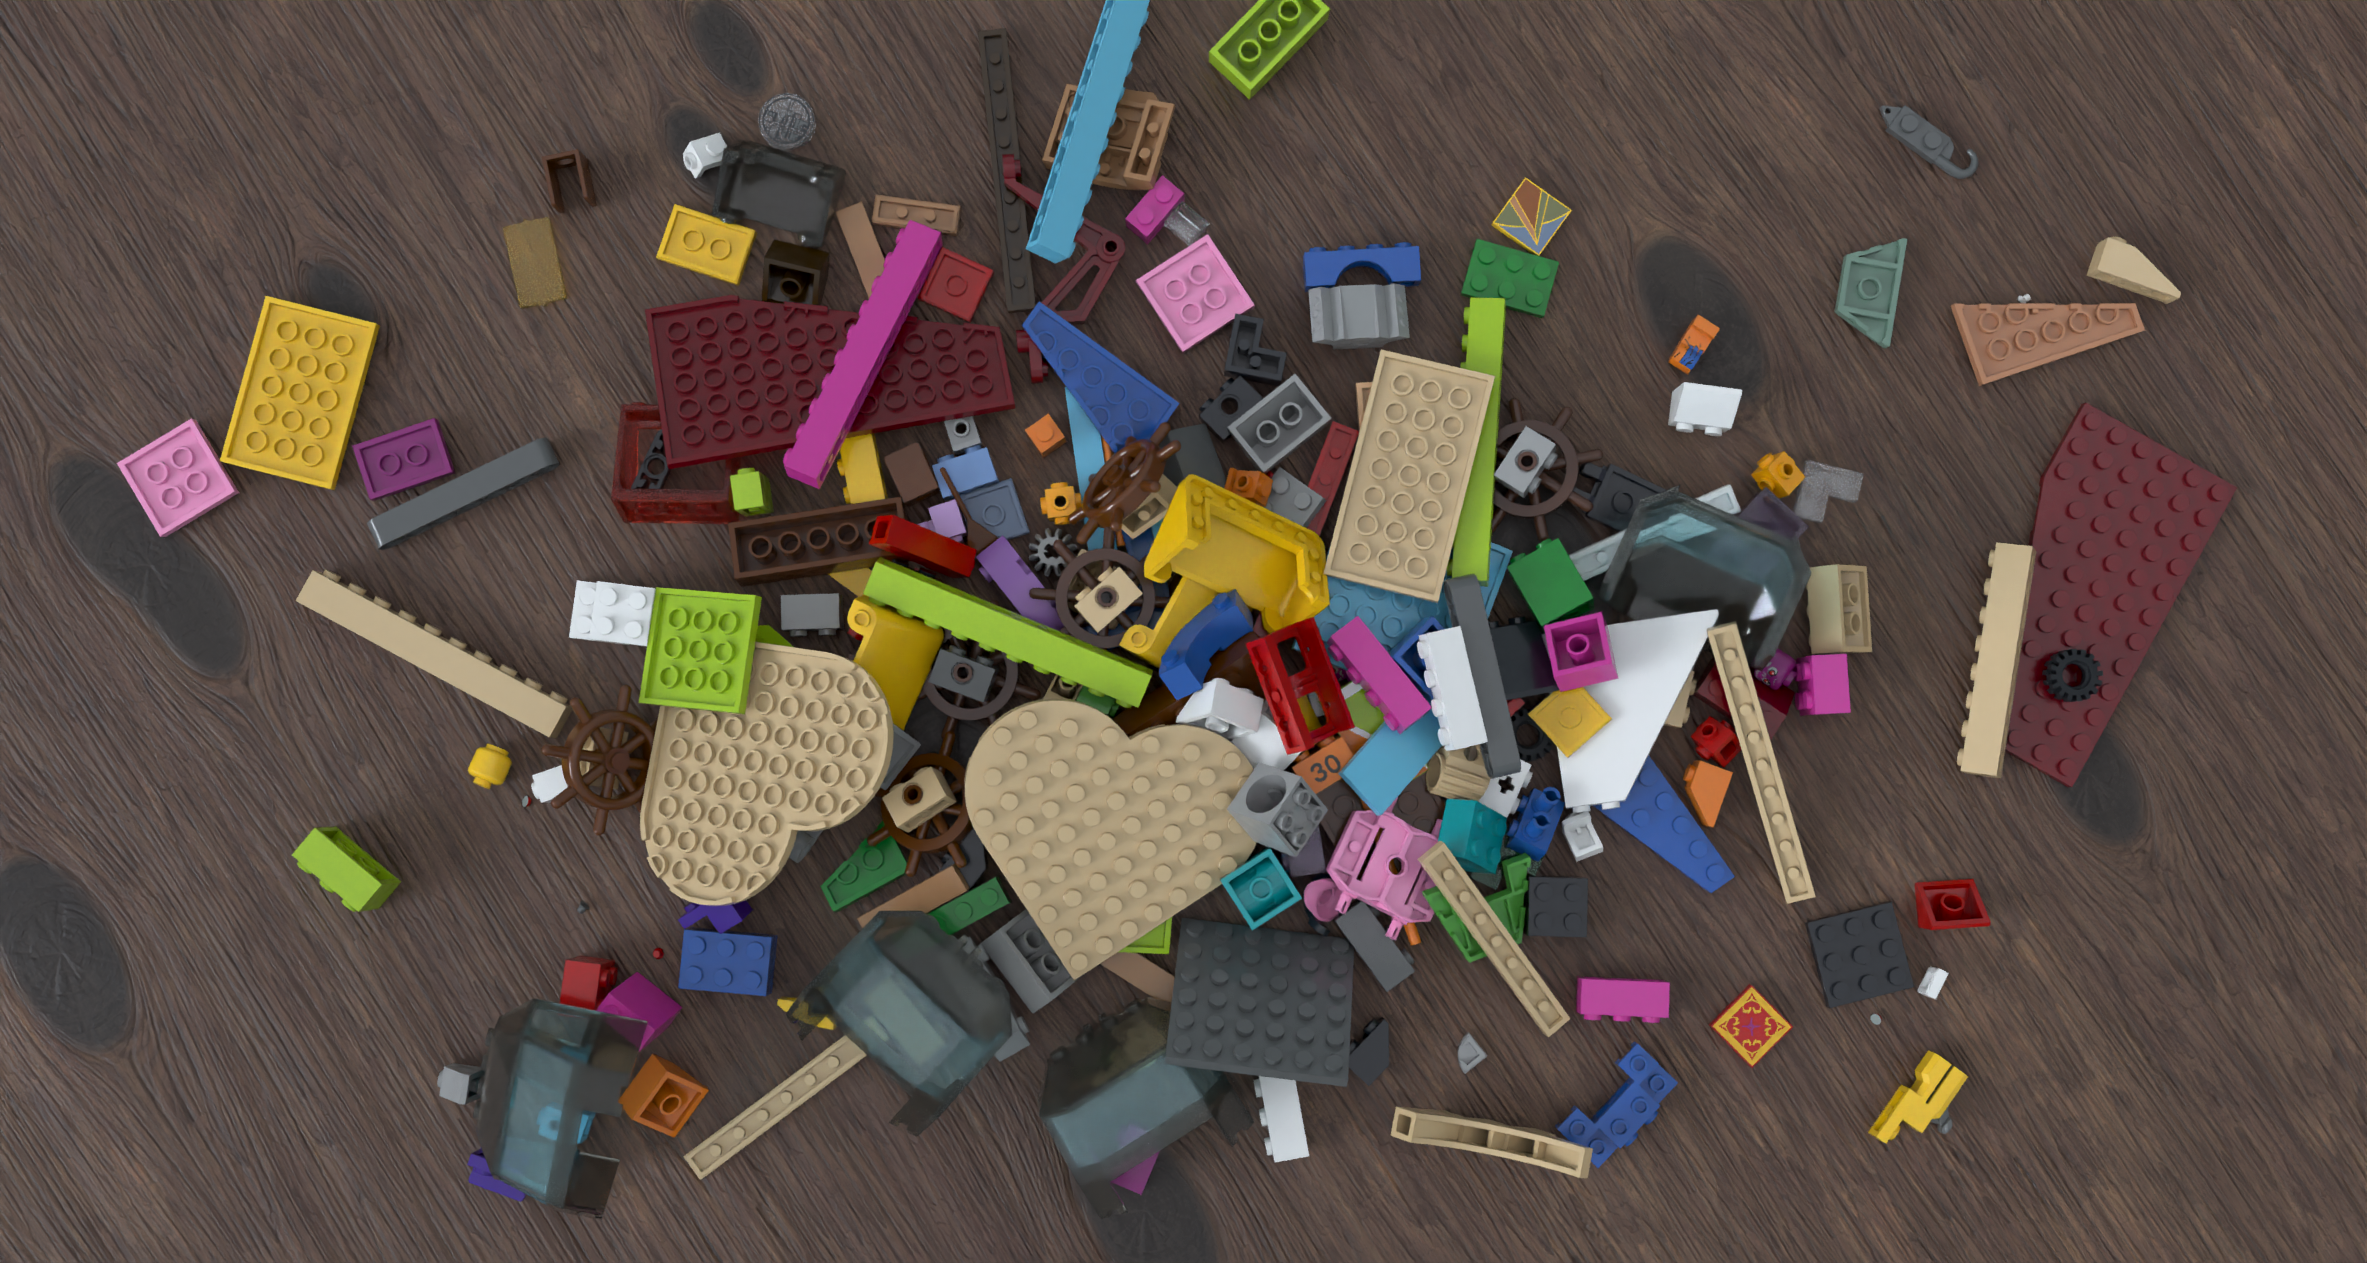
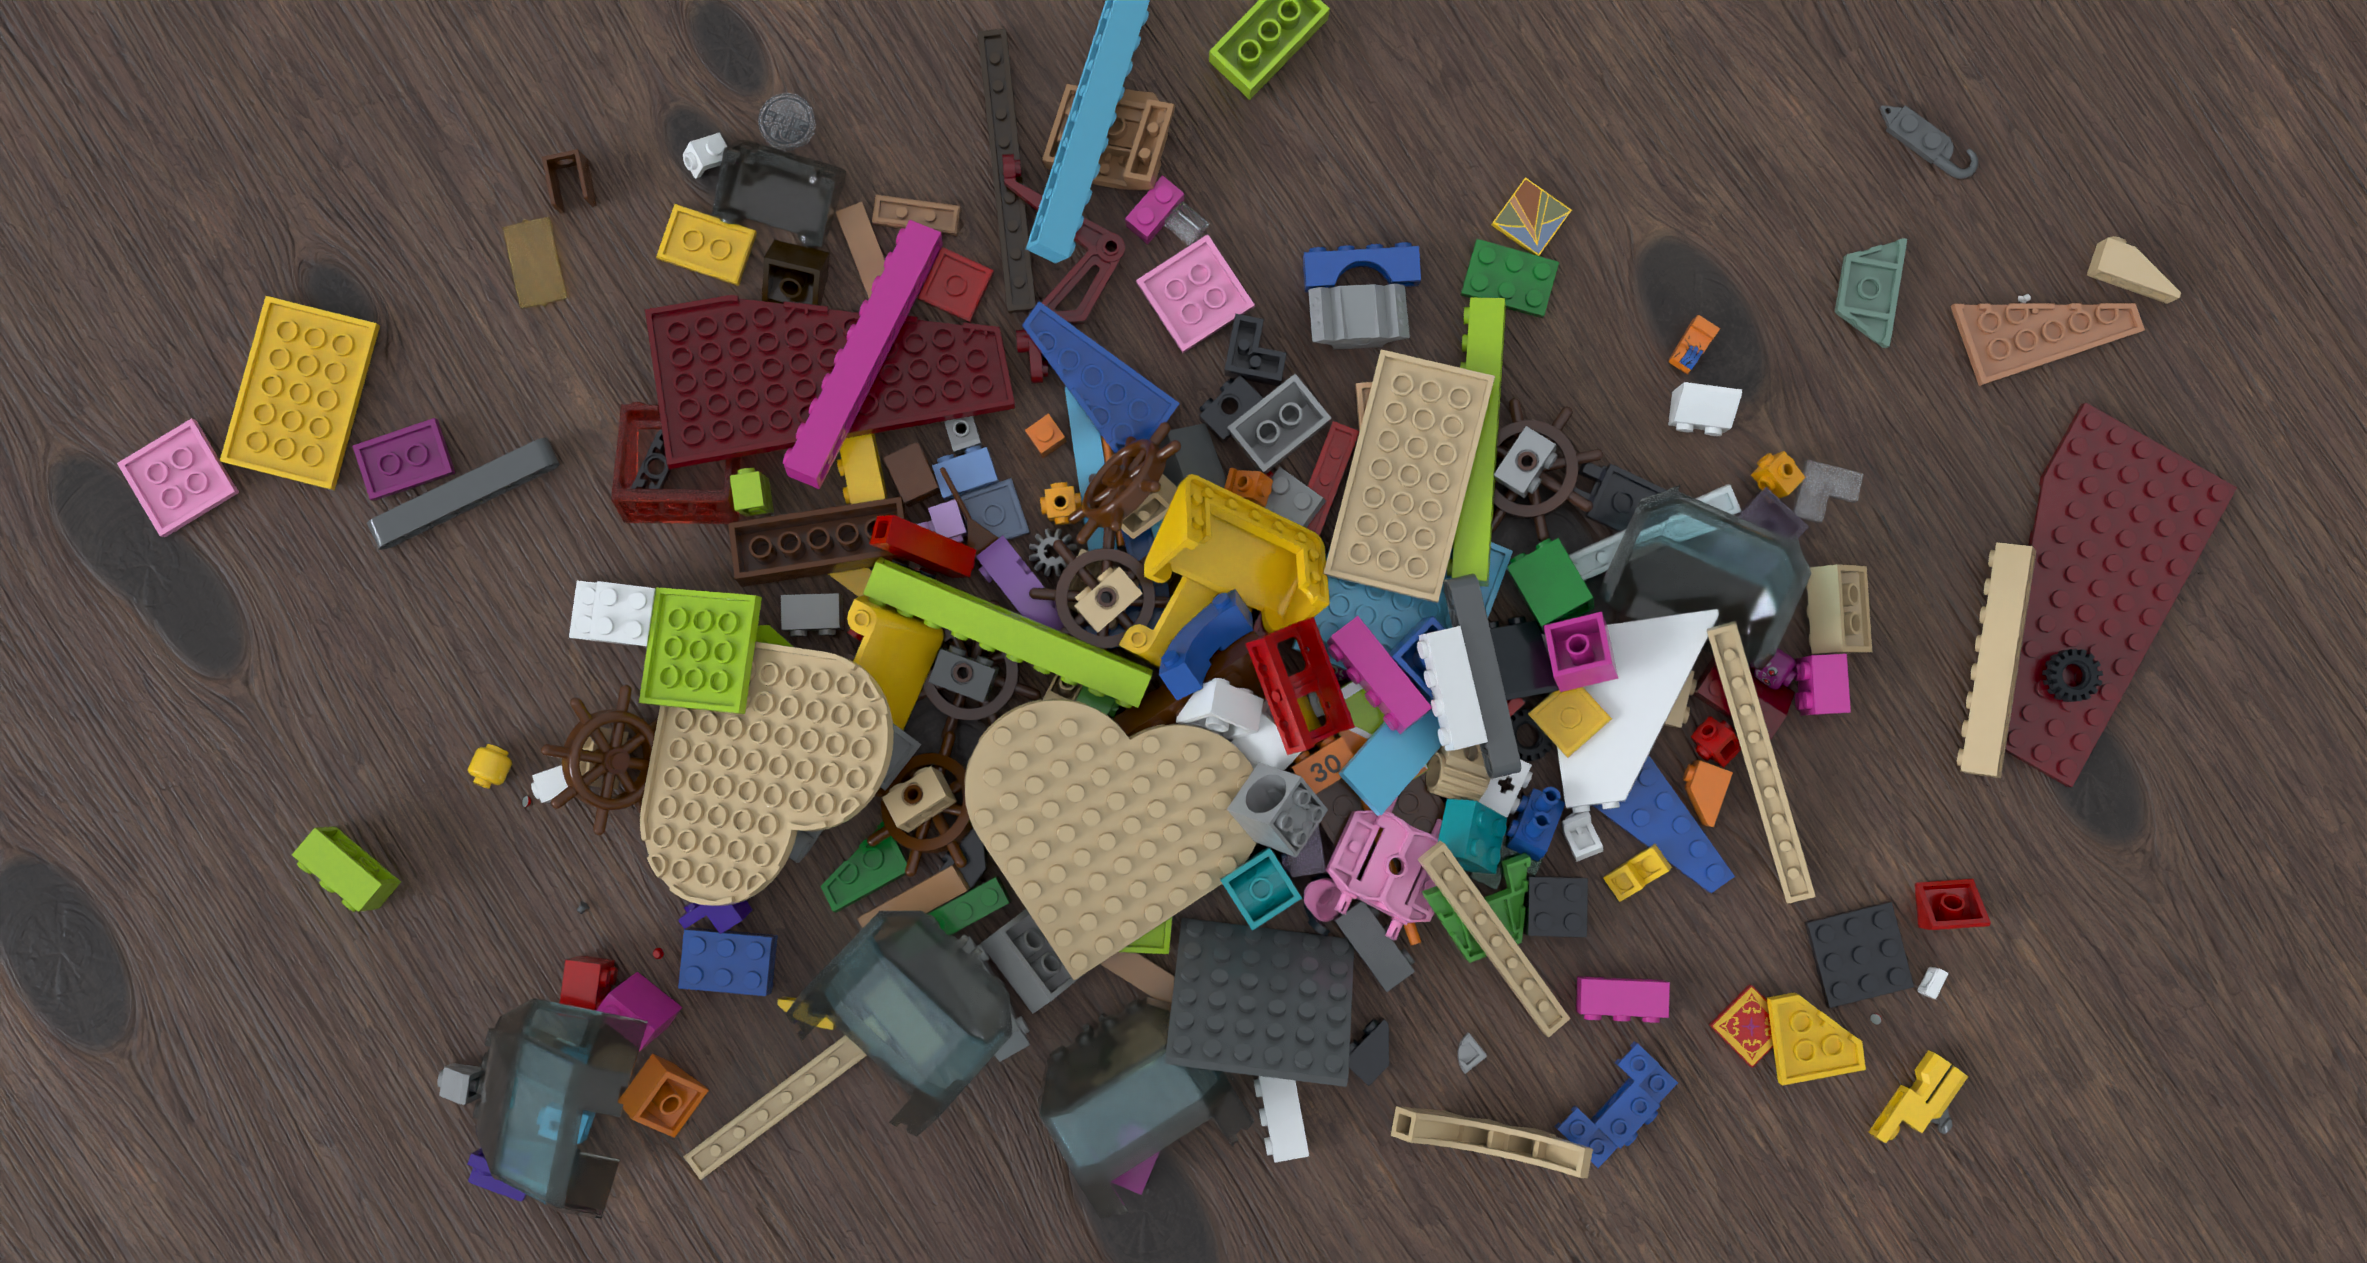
tan brick [296,569,573,738] -> none
none -> yellow slope [1603,844,1672,902]
none -> yellow plate [1767,992,1866,1086]

